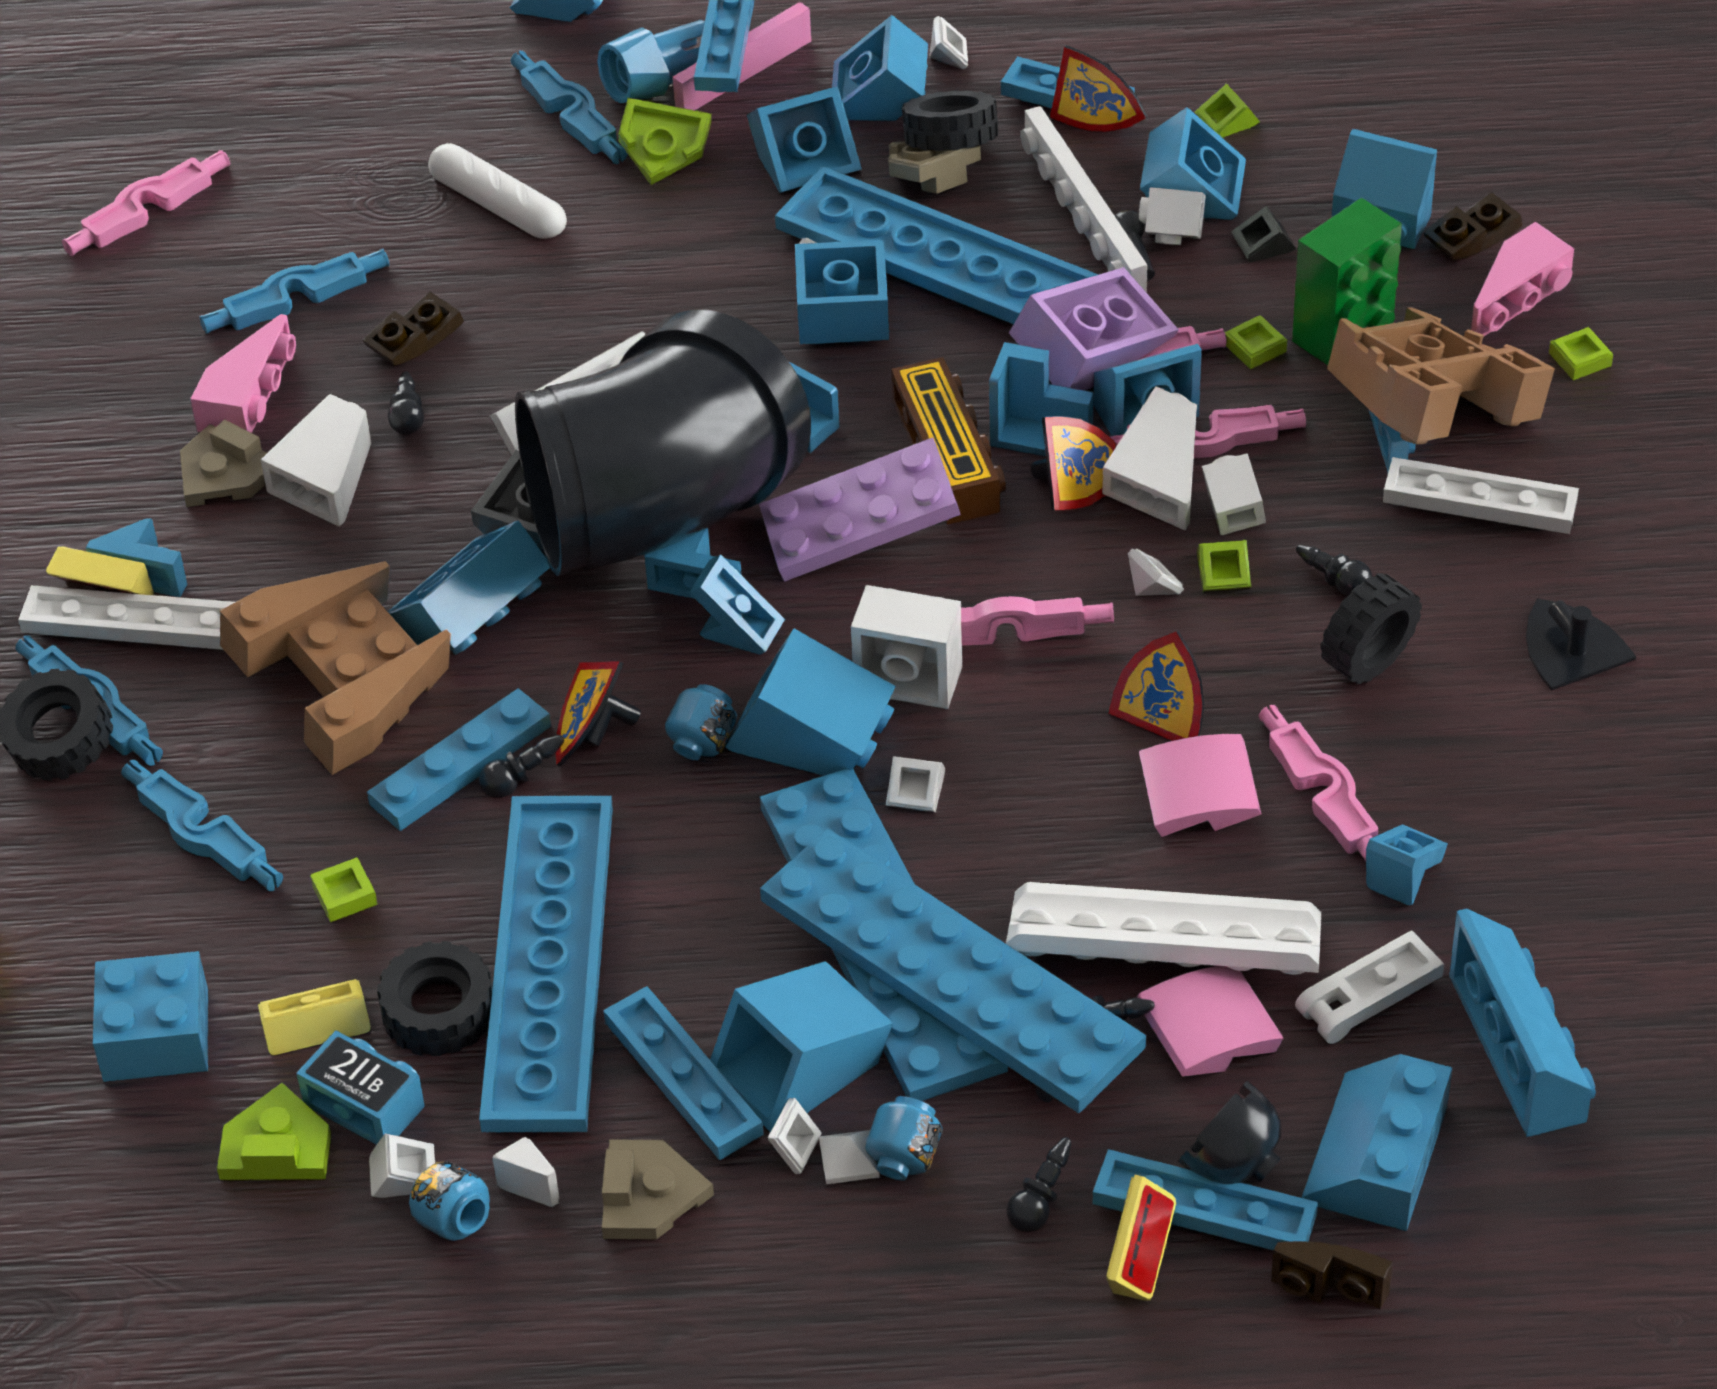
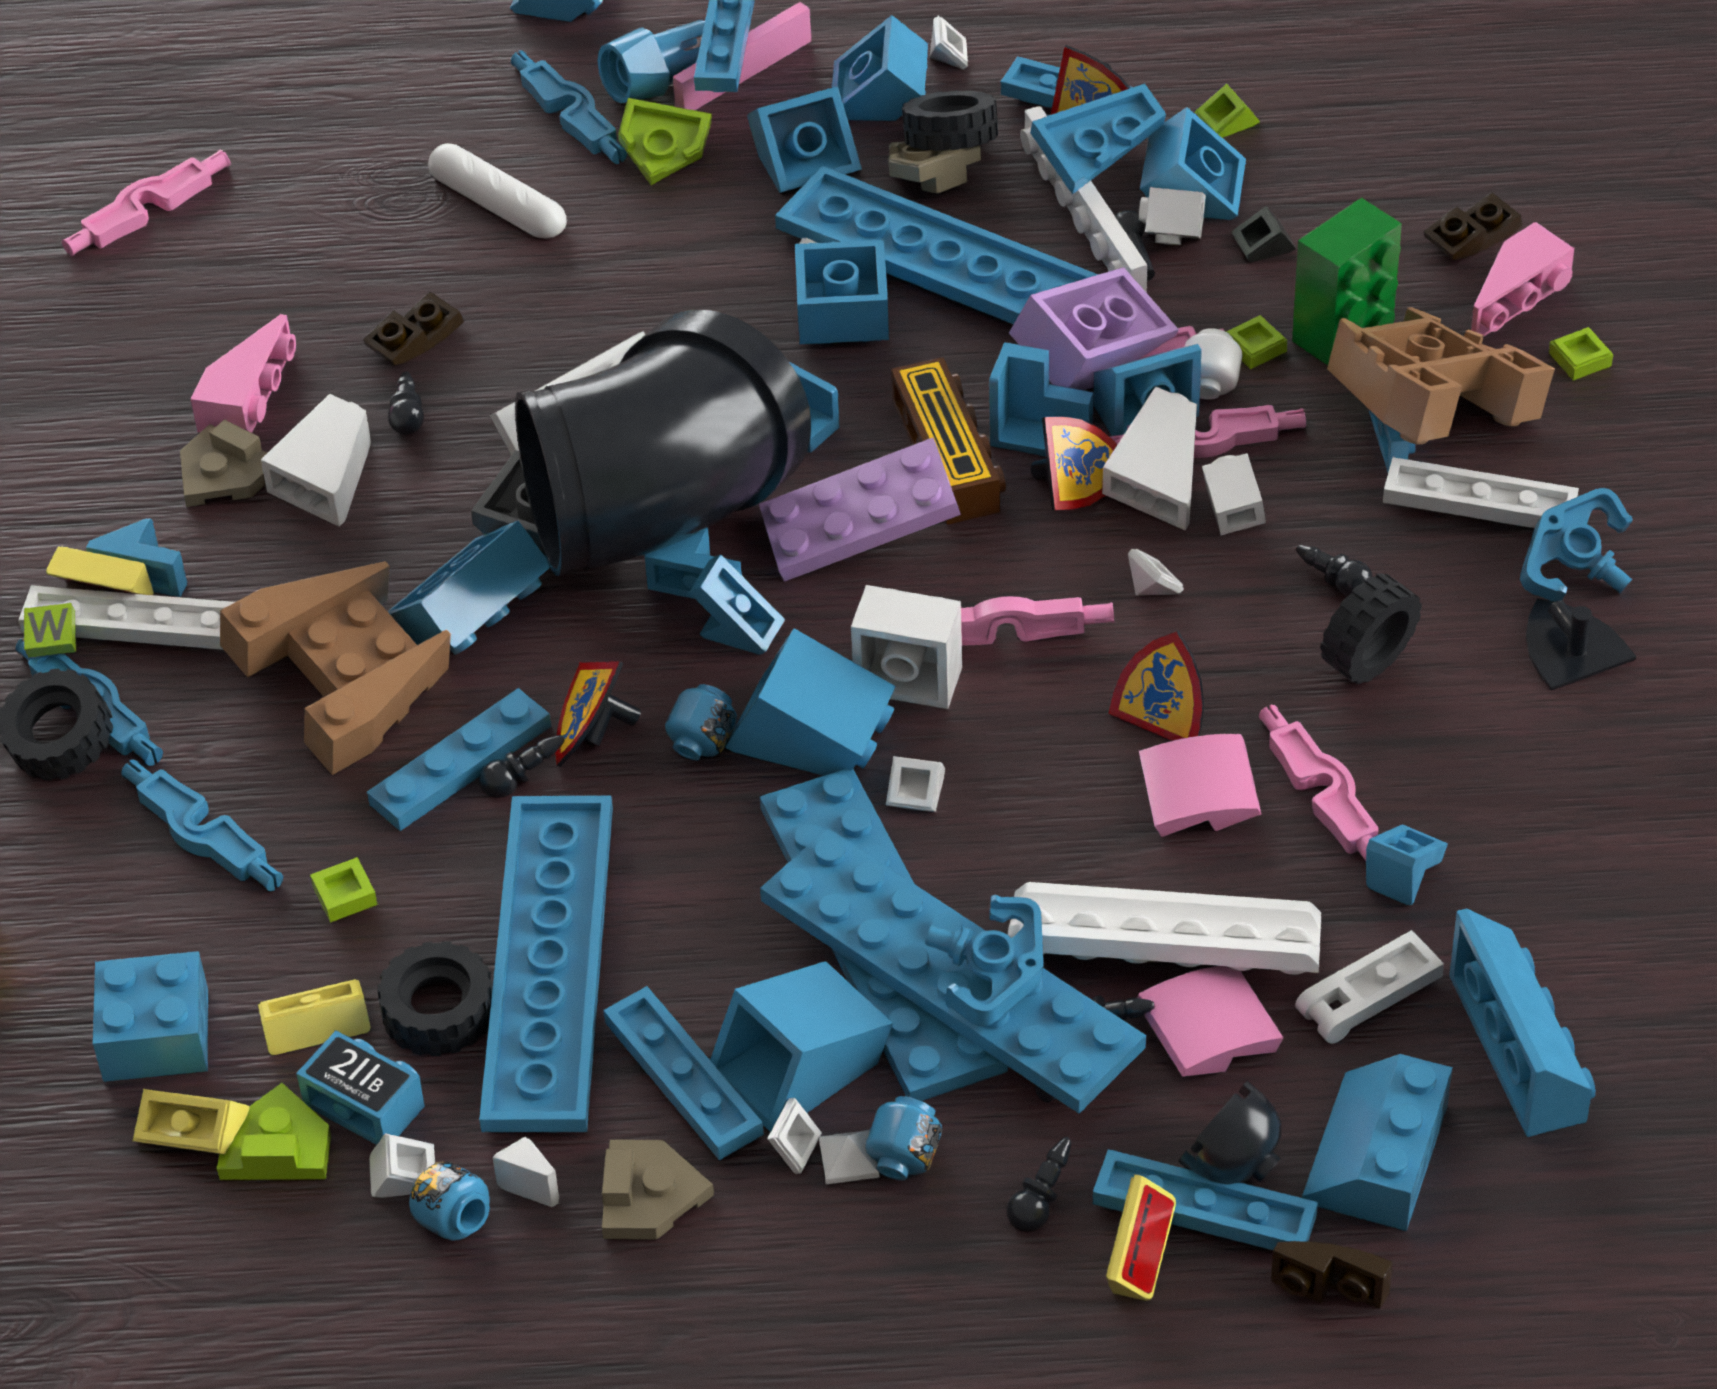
dark azure piece [199,249,389,334] -> none
lime slope [1197,540,1251,592] -> none
dark azure slope [1332,129,1437,249] -> none
none -> lime tile [24,602,76,658]
none -> light yellow slope [133,1089,250,1154]
none -> dark azure piece [925,895,1044,1026]
none -> dark azure wing [1030,84,1166,195]
none -> white head [1184,329,1242,400]
none -> dark azure piece [1520,488,1633,602]

